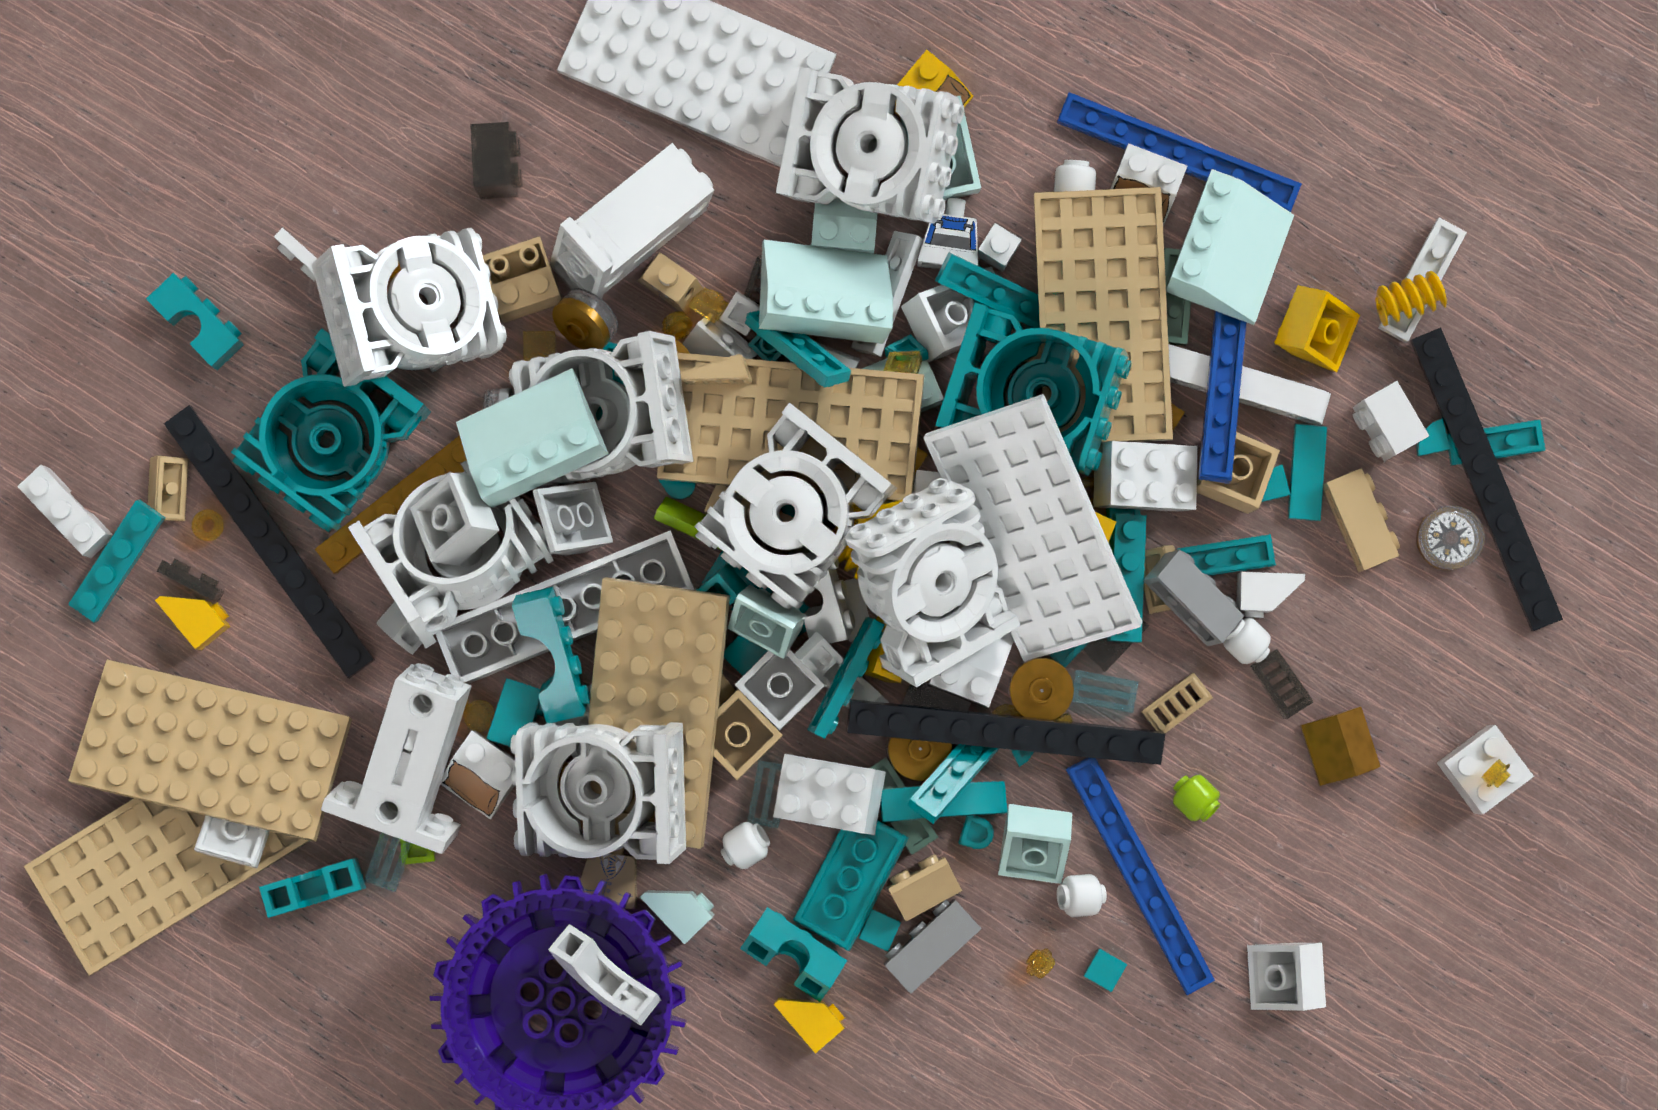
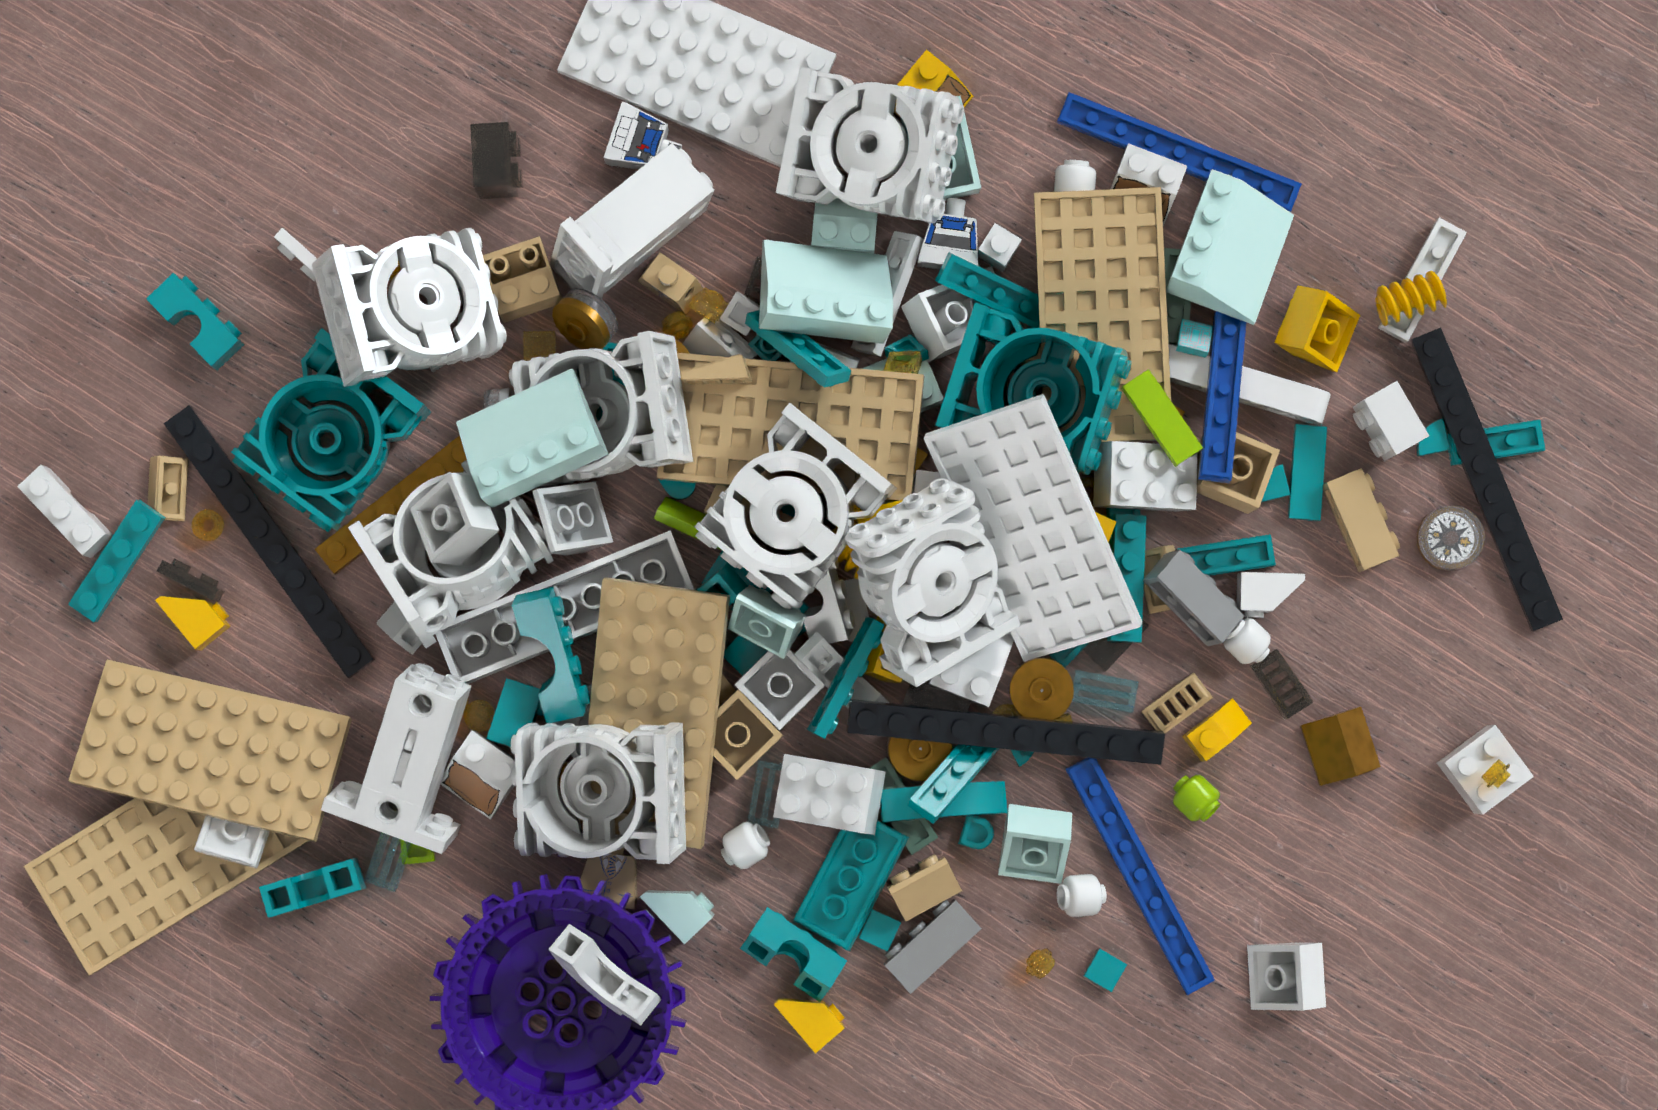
none -> torso [604,102,682,169]
none -> lime tile [1121,369,1203,467]
none -> teal tile [1175,319,1213,358]
none -> yellow slope [1182,698,1252,762]

